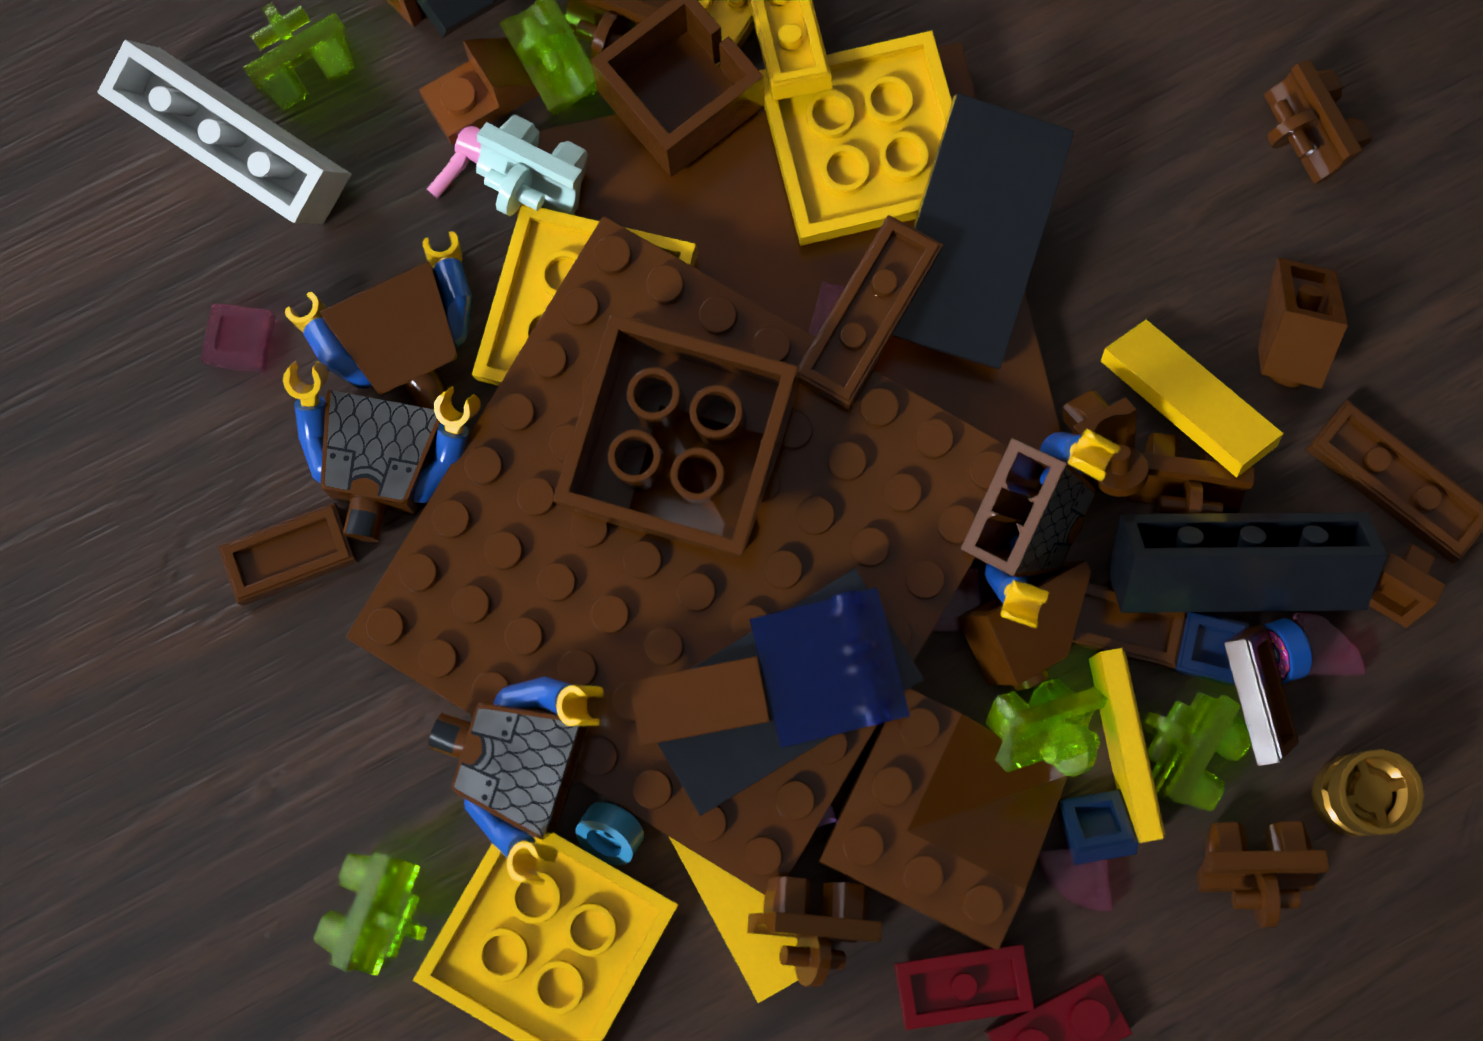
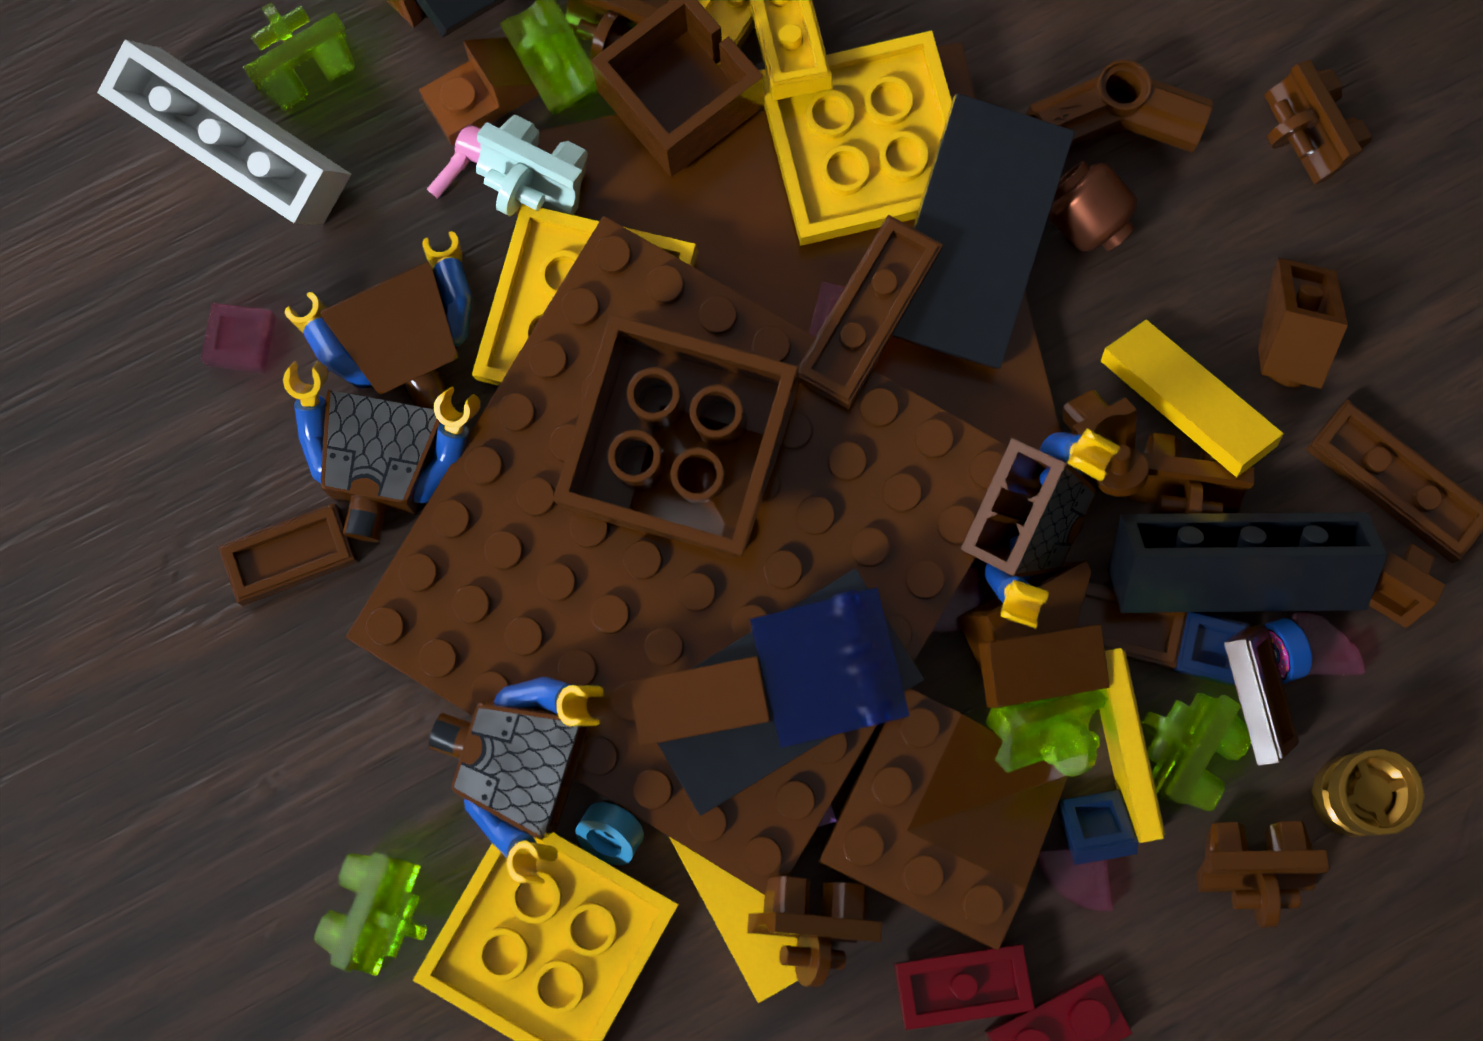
none -> reddish brown tile [978,624,1110,708]
none -> reddish brown piece [1027,59,1213,153]
none -> copper head [1048,161,1138,252]

